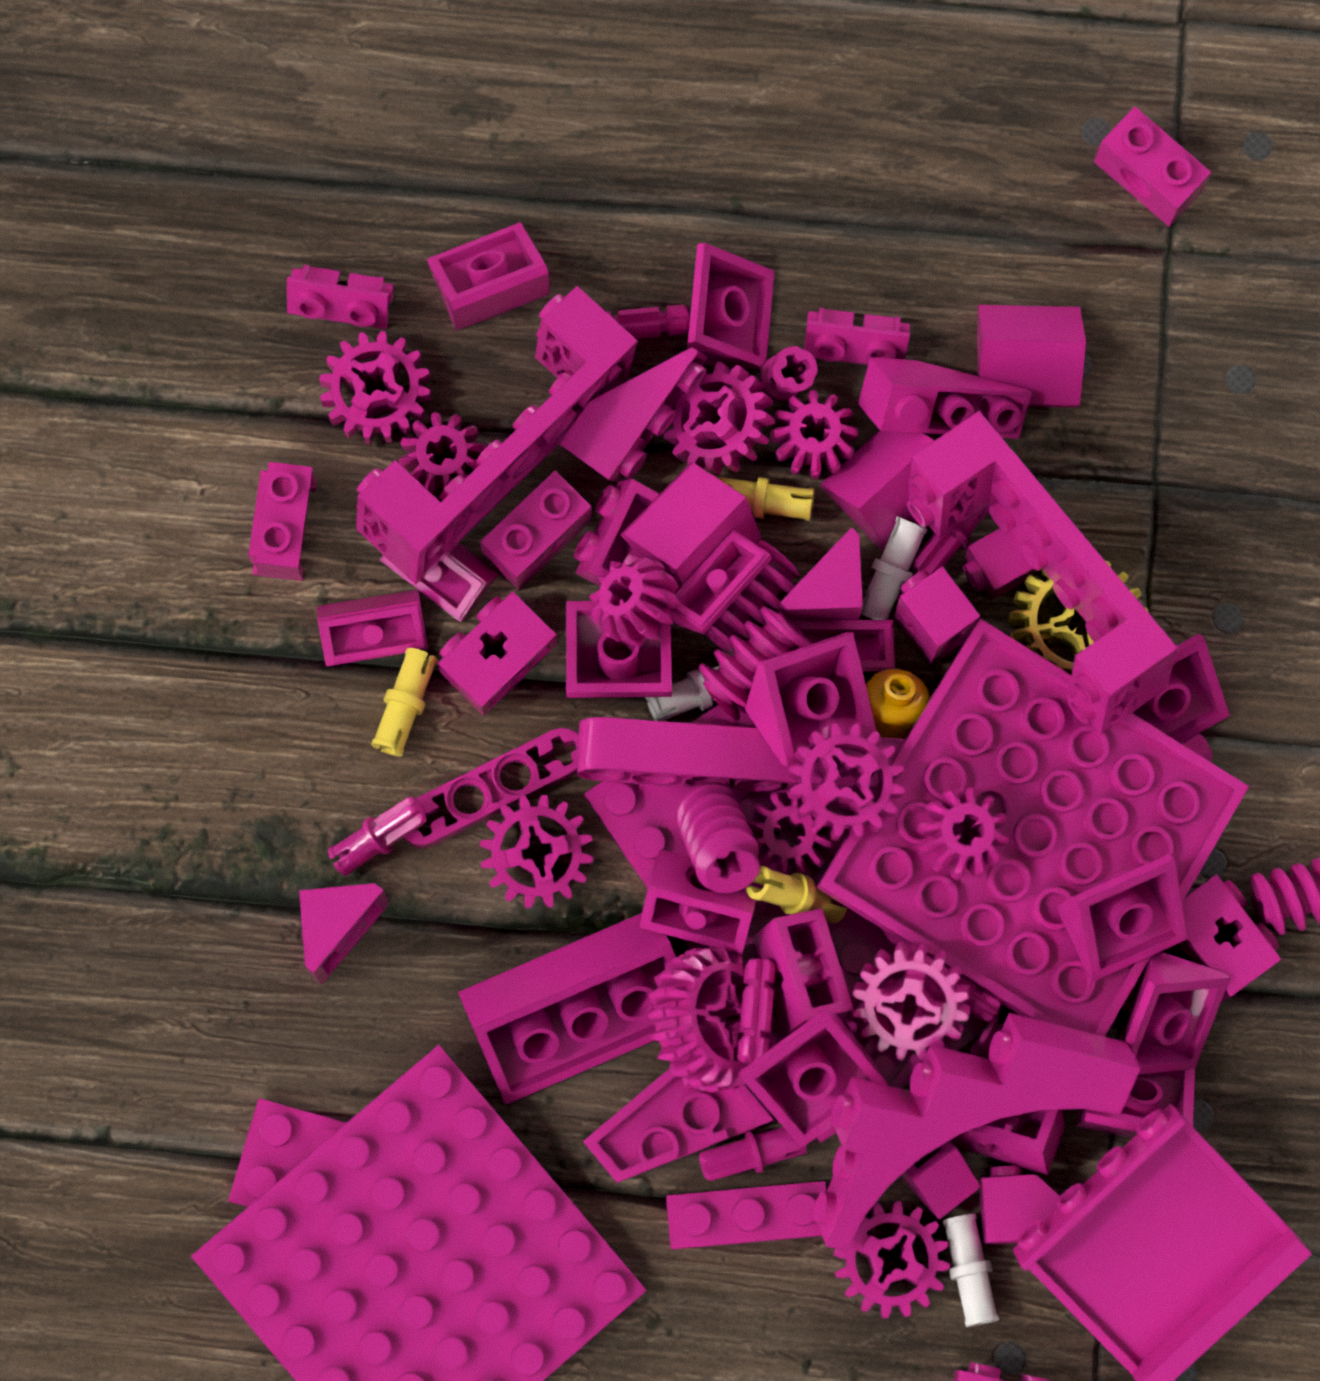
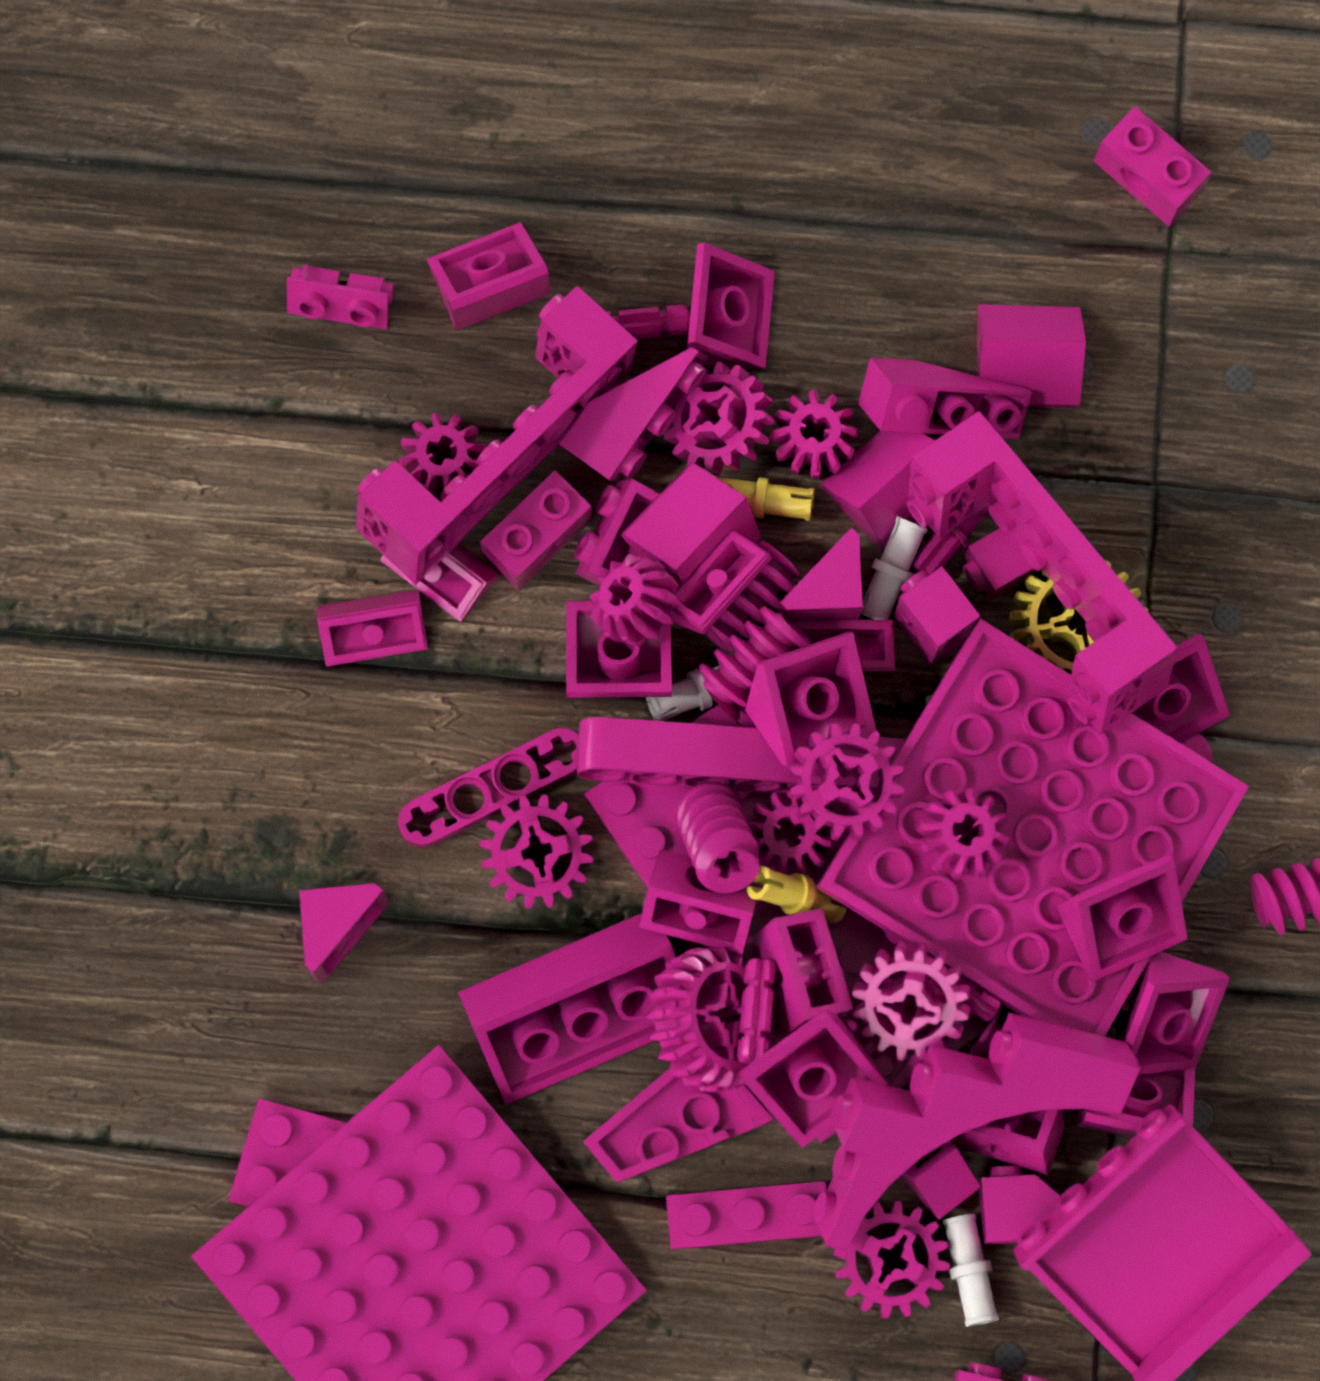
dark pink window [248,462,318,582] -> none
dark pink gear [319,331,431,445] -> none
dark pink axle [328,797,427,876] -> none
light yellow pin [371,648,438,757] -> none
dark pink brick [438,591,558,716] -> none
dark pink axle [699,1126,807,1181] -> none
dark pink bush [759,346,818,401] -> none
dark pink hinge [804,307,910,365] -> none
yellow head [866,669,930,739] -> none
dark pink brick [1178,874,1282,1002] -> none

